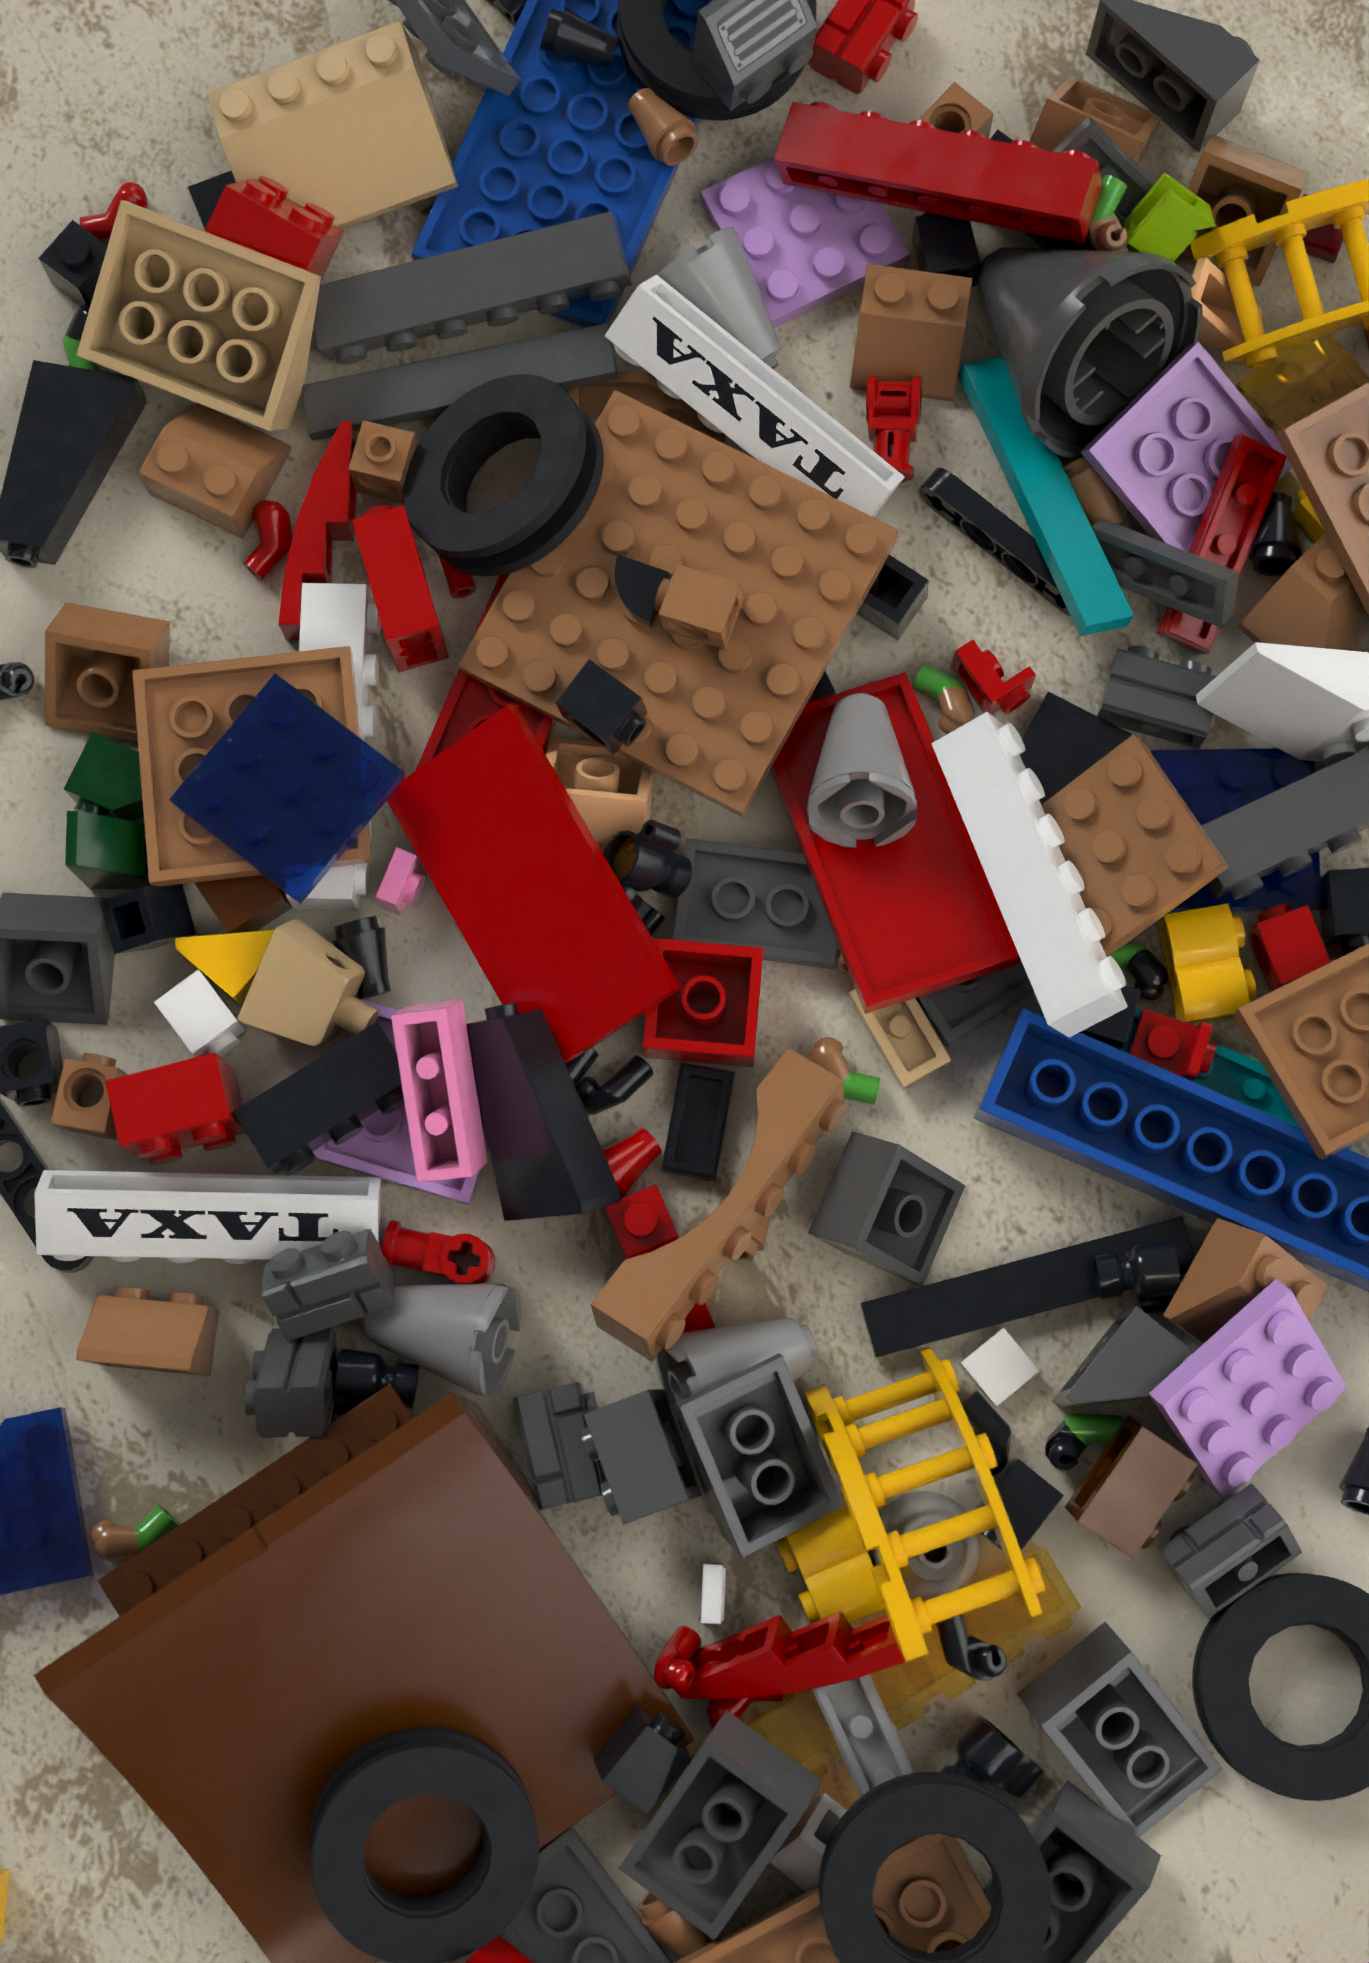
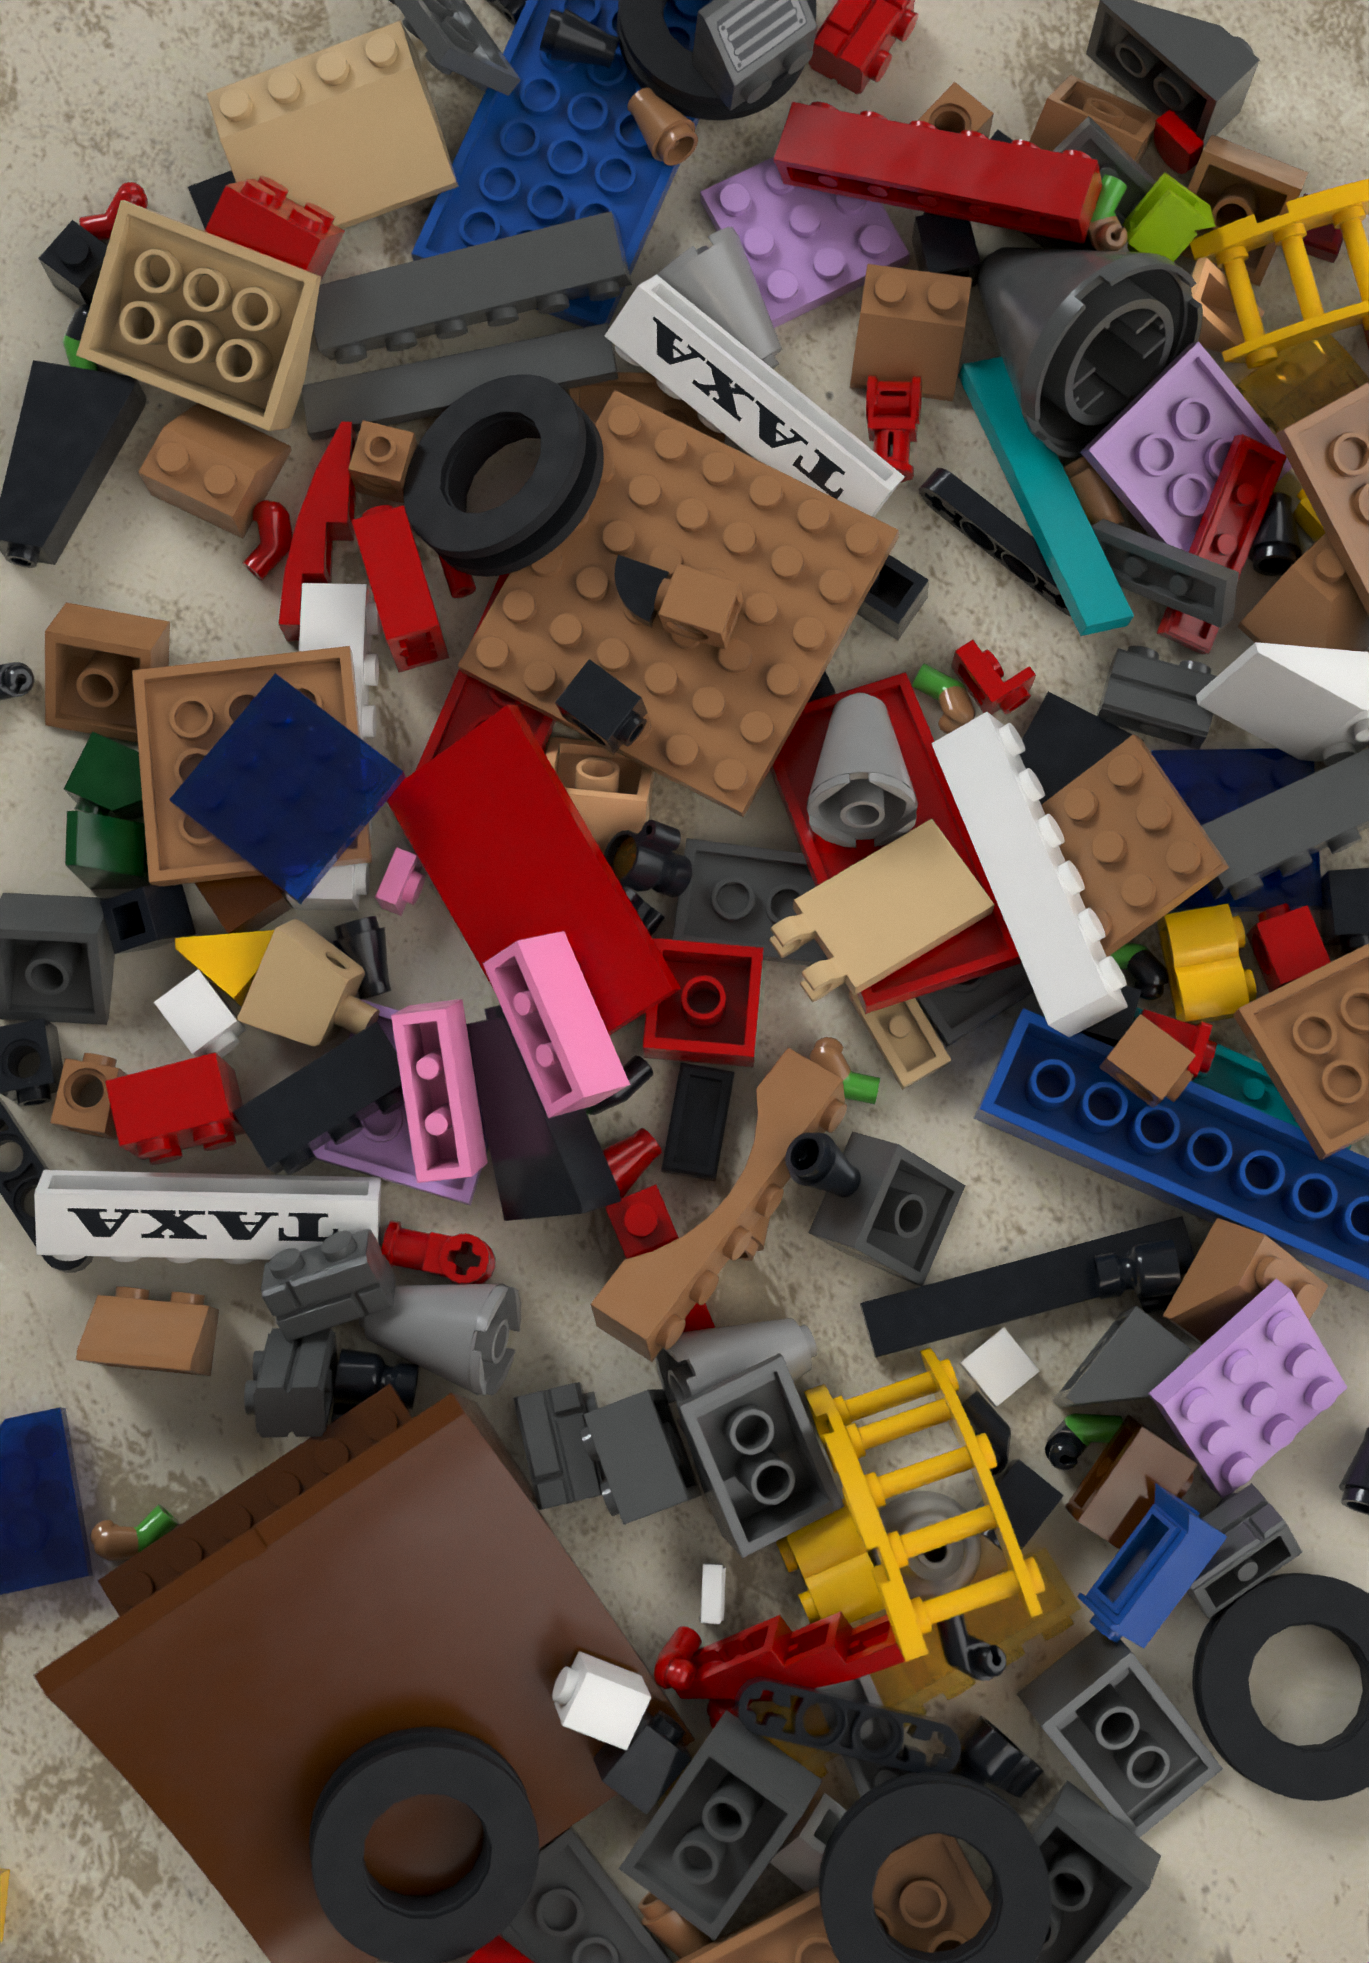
none -> bright pink brick [483,931,630,1118]
none -> white brick [552,1651,651,1750]
none -> black beam [735,1677,961,1773]
none -> tan tile [769,819,995,1002]
none -> black cone [785,1132,861,1197]
none -> blue window [1077,1484,1227,1648]
none -> medium nougat brick [1099,1014,1196,1108]
none -> red tile [1154,110,1204,174]

